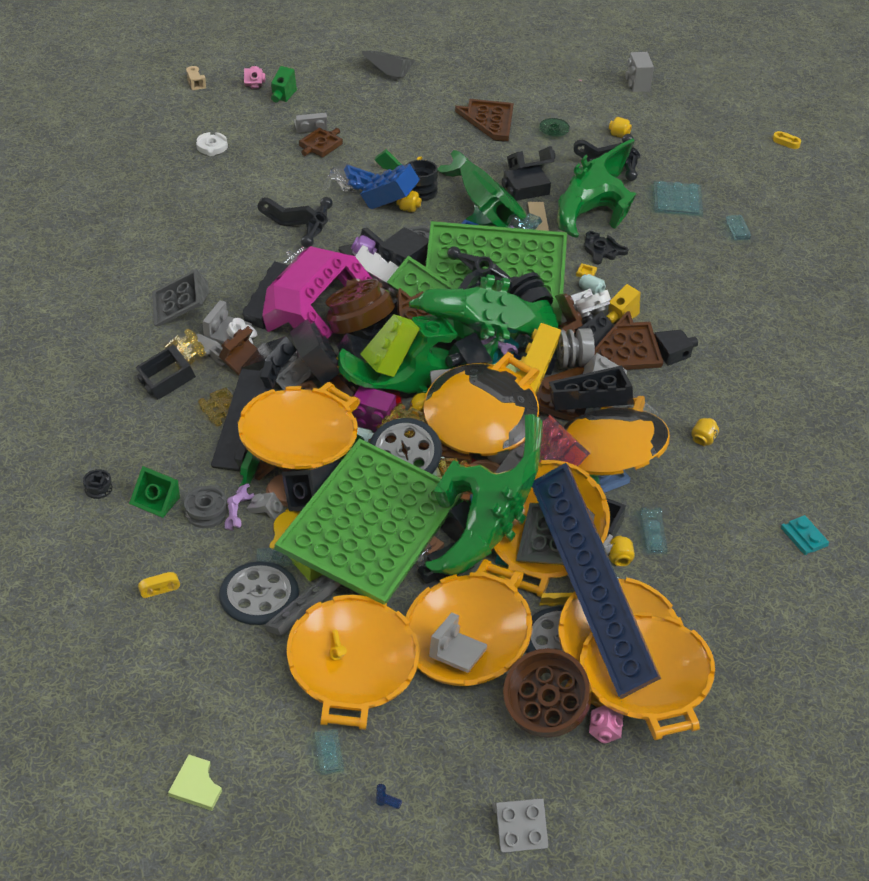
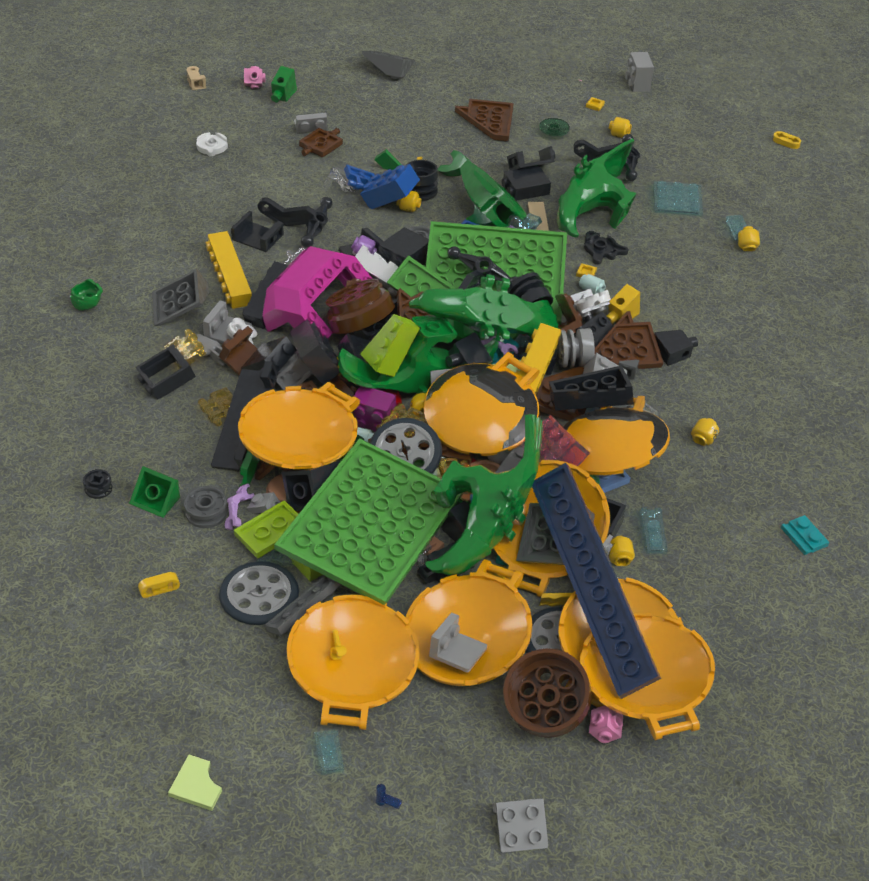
none -> green hair [70,279,103,311]
none -> yellow brick [206,231,252,309]
none -> black panel [231,211,284,252]
none -> lime plate [234,501,298,559]
none -> yellow tile [586,97,605,111]
none -> dark grey slope [618,360,640,380]
none -> yellow head [738,226,760,251]

